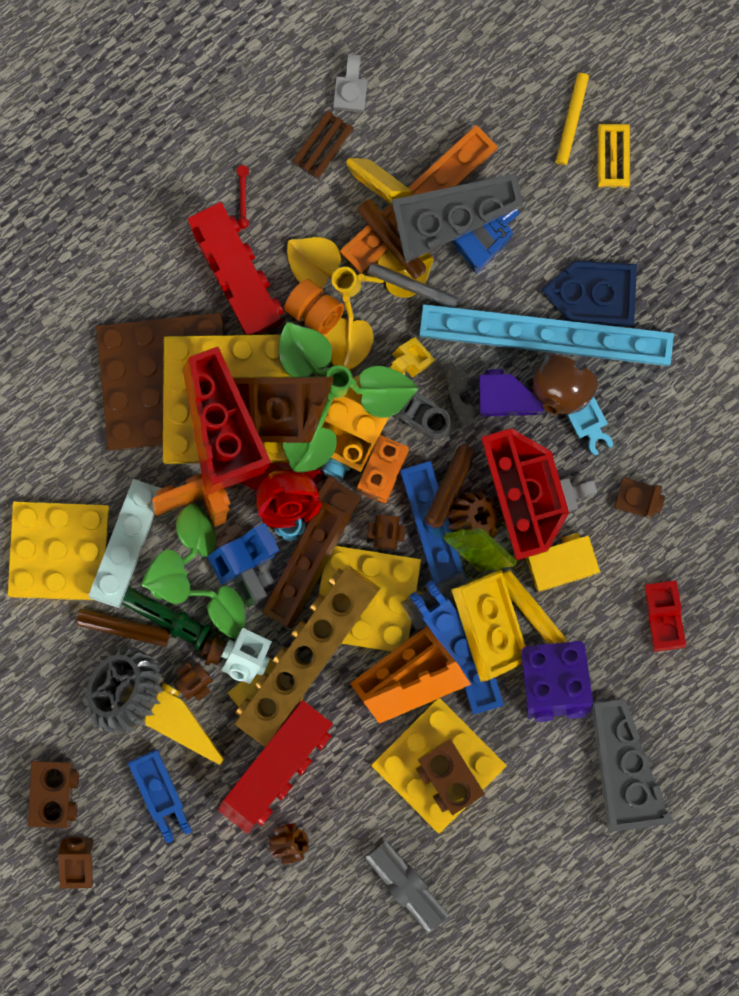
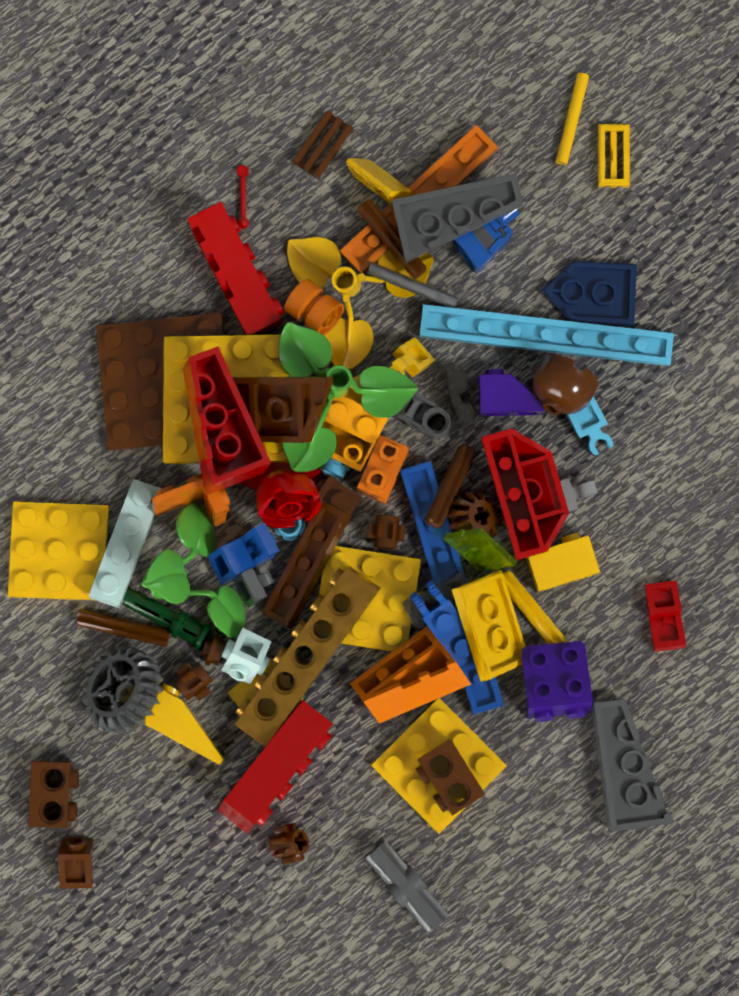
blue hinge [127,749,192,843] -> none
light grey plate [333,54,368,113] -> none
reddish brown bracket [614,477,665,519] -> none

